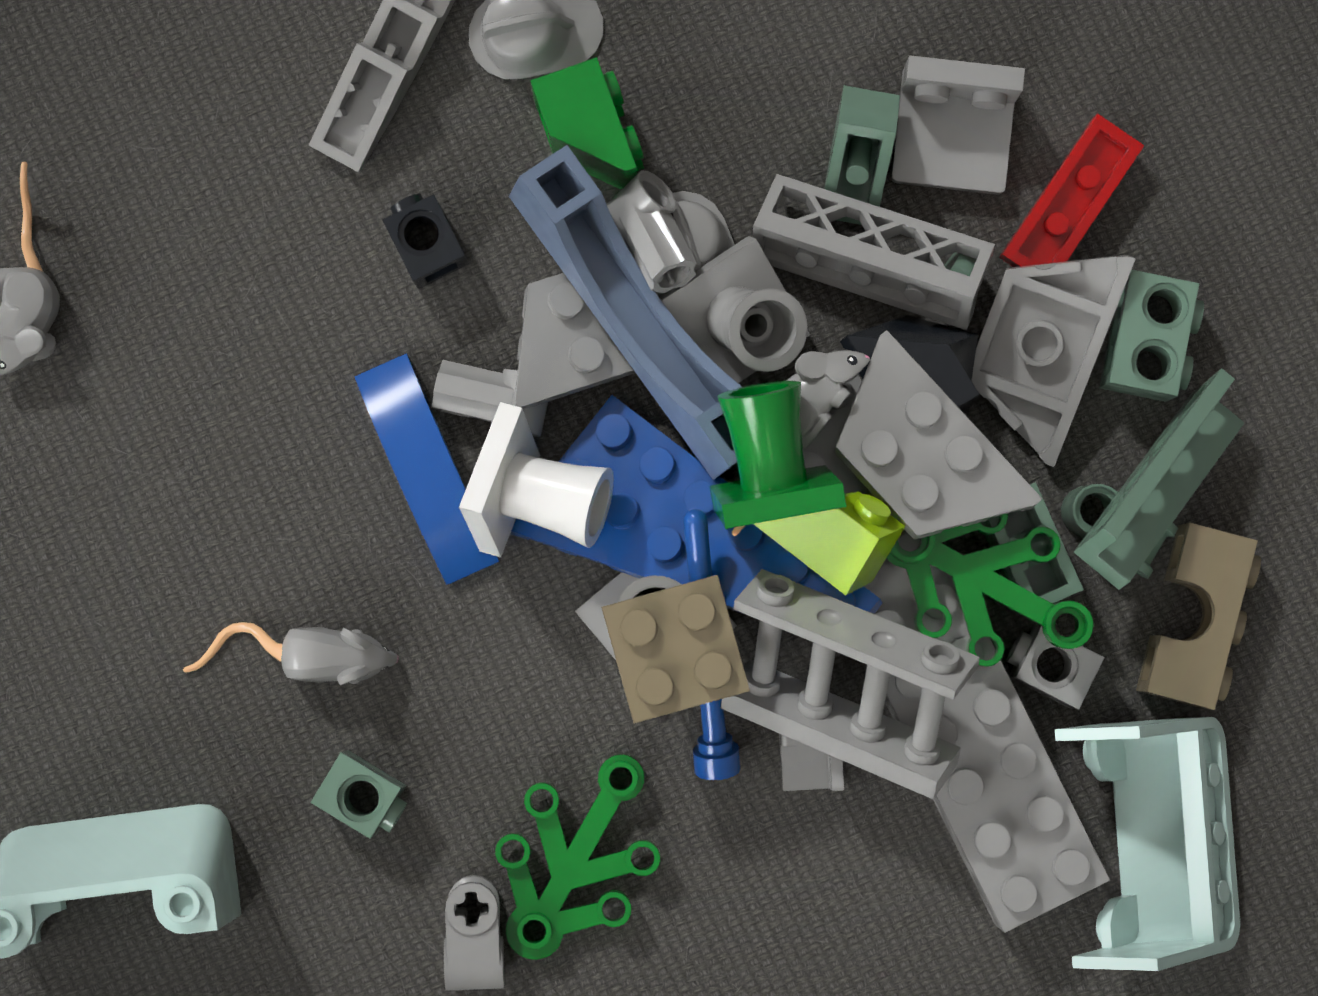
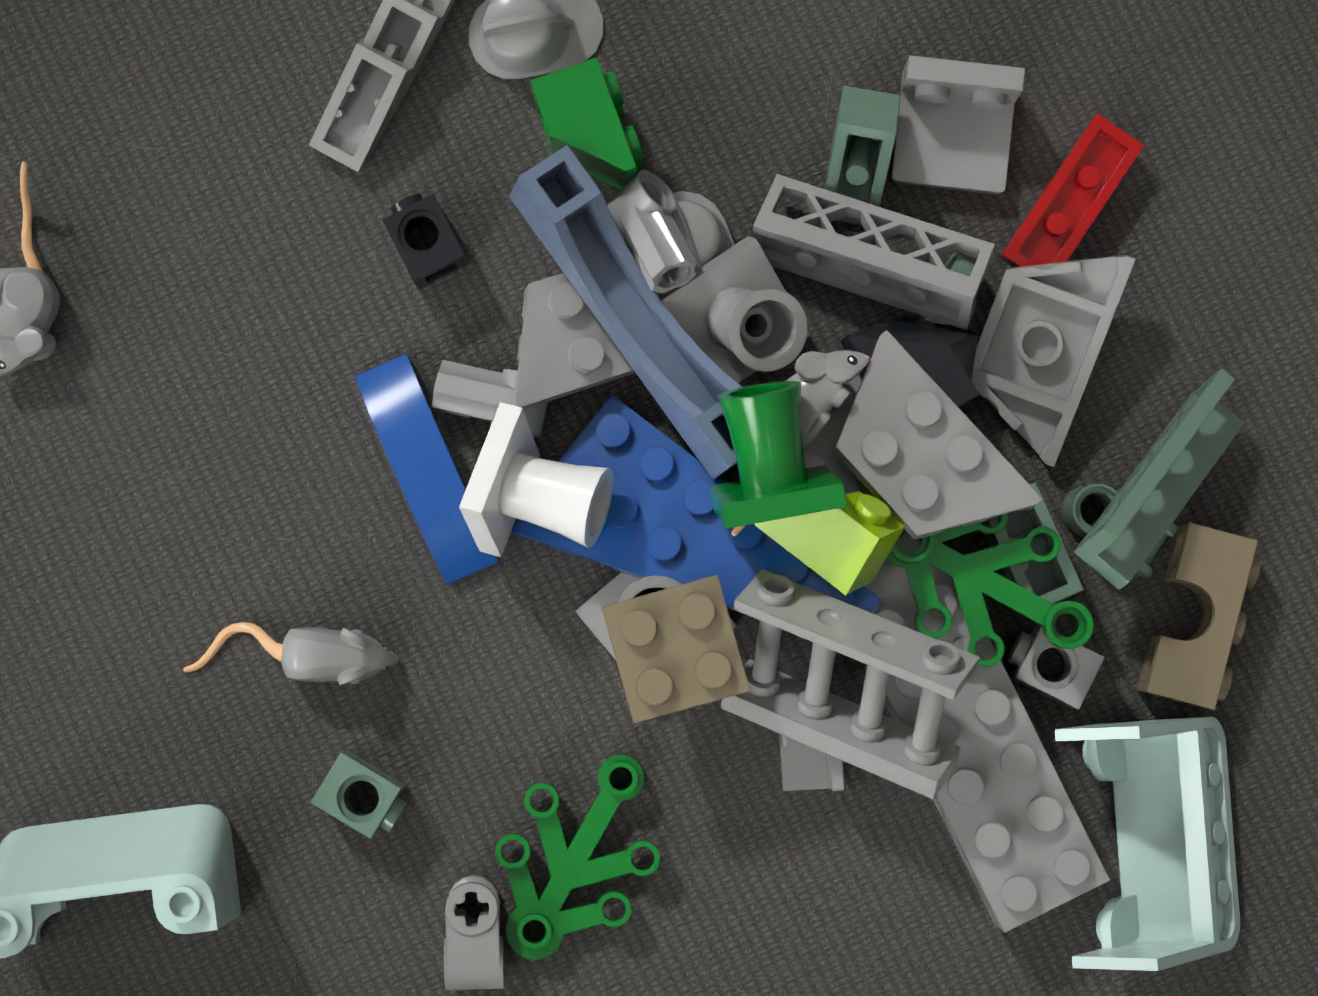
blue piece [684,509,741,780] -> none
sand green brick [1099,270,1204,402] -> none

